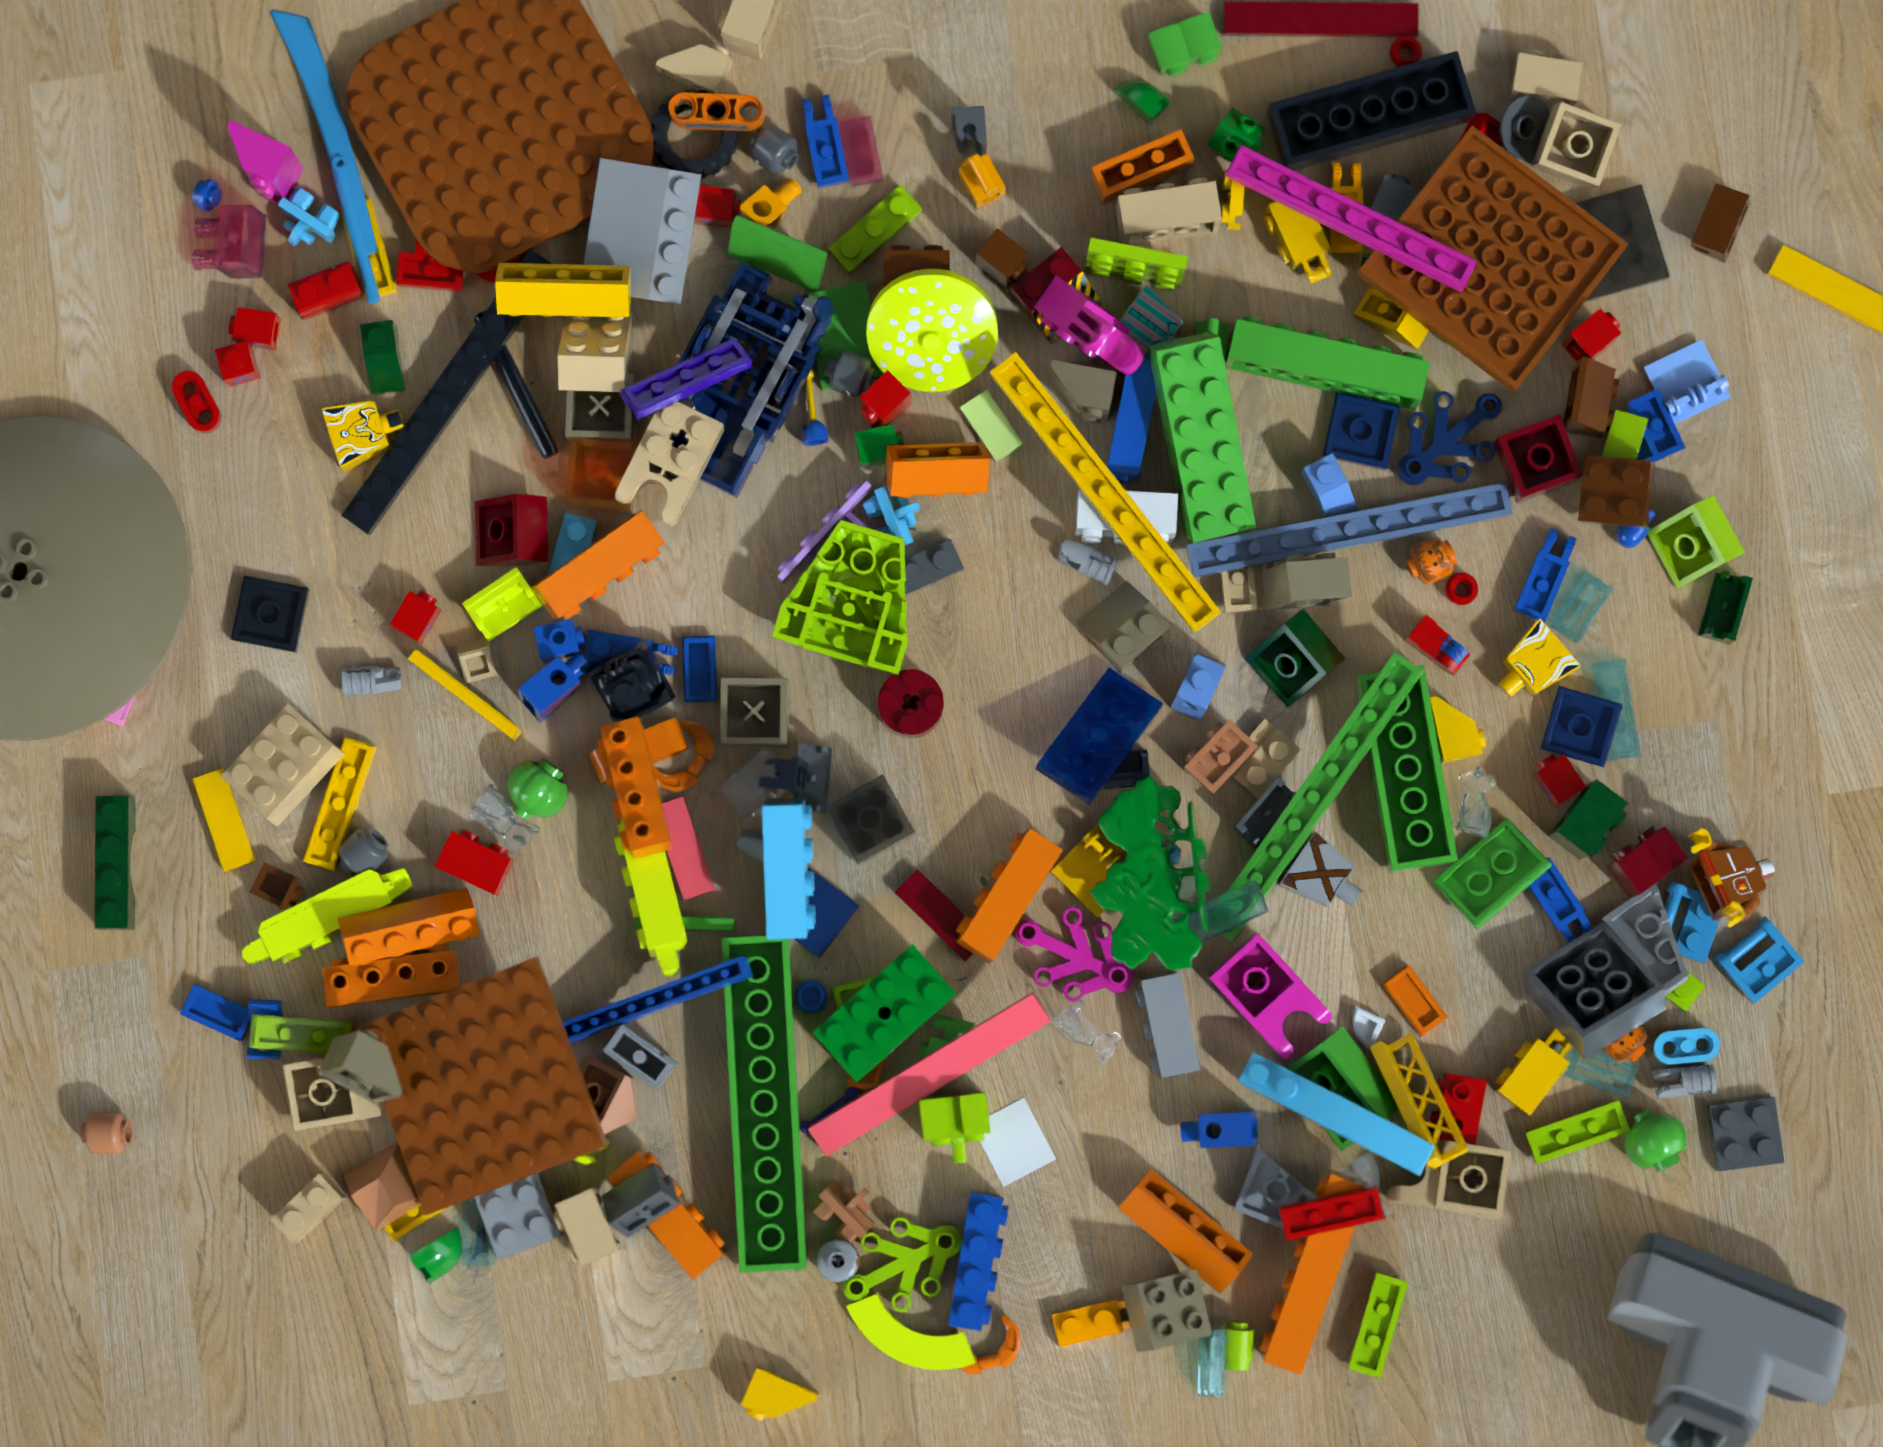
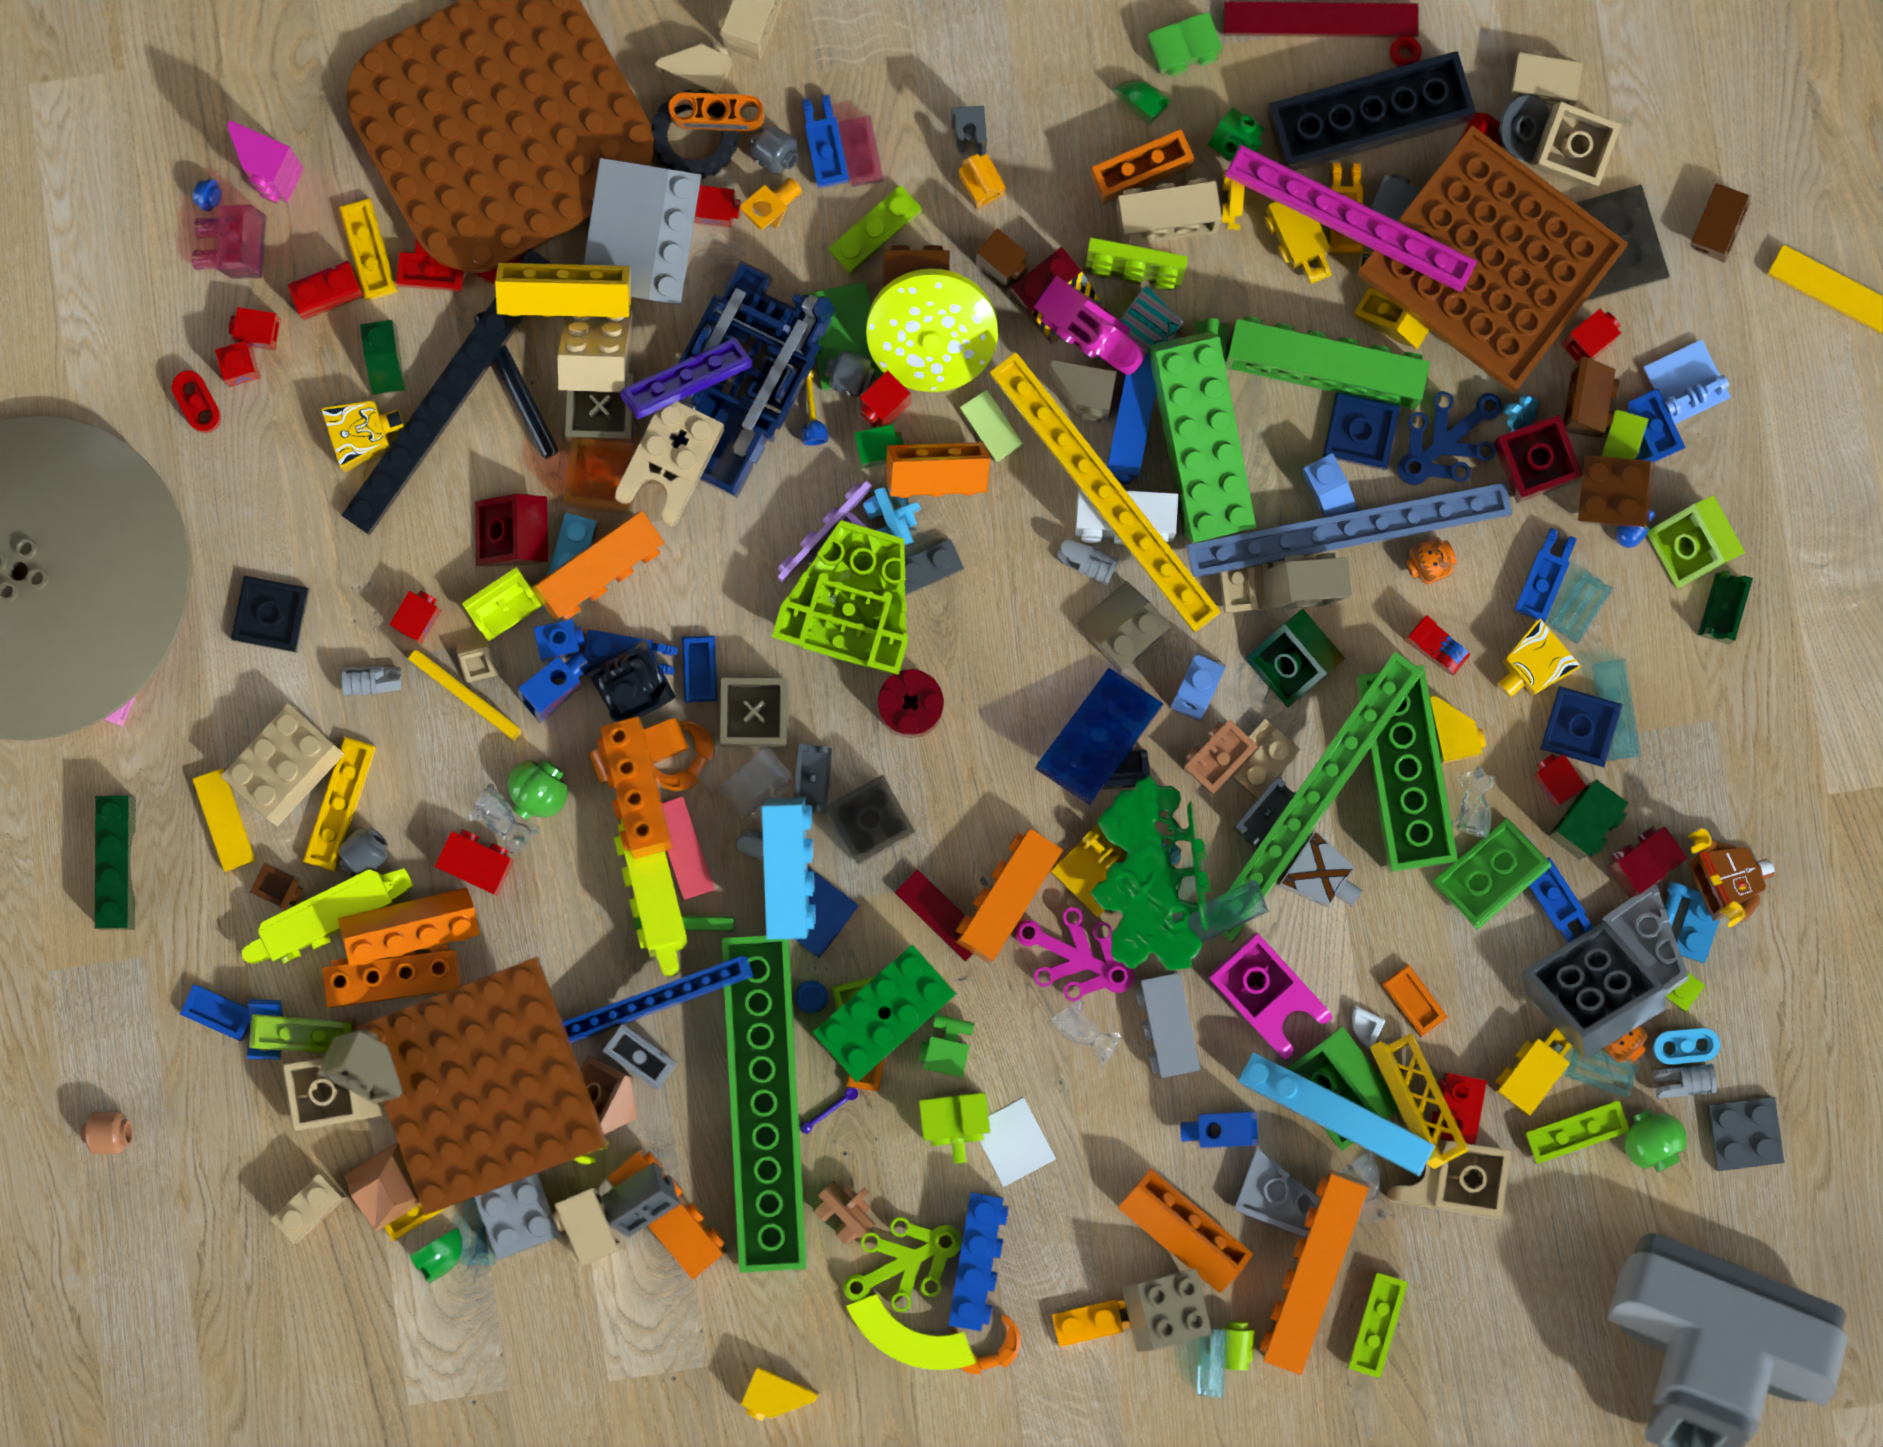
dark azure piece [270,9,381,304] -> none
medium azure hips [278,187,340,246] -> none
bright green tile [727,215,827,292] -> none
black hinge [758,757,809,796] -> none
coral tile [808,991,1051,1156] -> none
light grey head [816,1239,860,1283] -> none
red tile [1278,1185,1385,1241] -> none
red plate [1445,573,1478,606] -> none
dark azure plate [1714,916,1805,1004] -> none
none -> medium azure plant [1503,394,1539,432]

